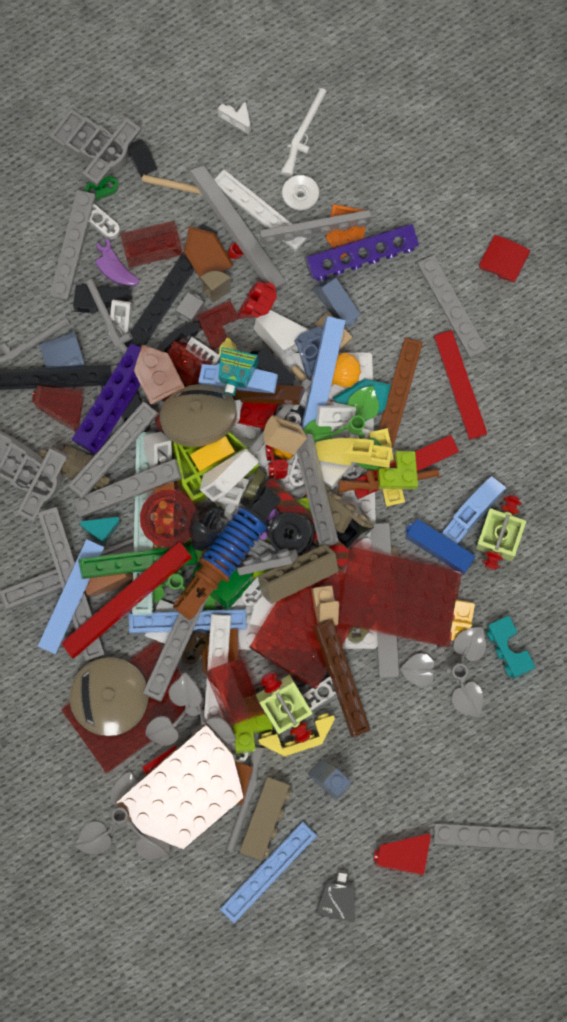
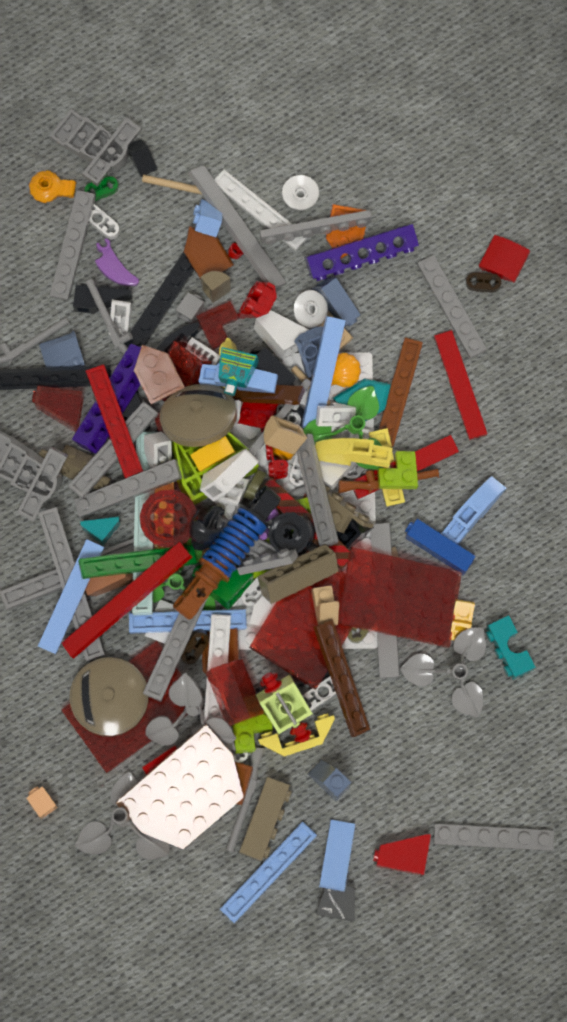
clear red slope [120,221,182,268] -> none
white slope [218,102,251,135] -> none
white piece [280,88,327,176] -> none
yellowish green brick [476,495,526,571] -> none
none -> light nougat brick [26,786,58,819]
none -> light orange animal [29,170,76,203]
none -> red tile [85,364,143,479]
none -> light blue slope [193,199,222,237]
none -> white dish [294,290,328,328]
none -> light blue piece [319,820,355,891]
none -> dark brown beam [465,272,501,293]

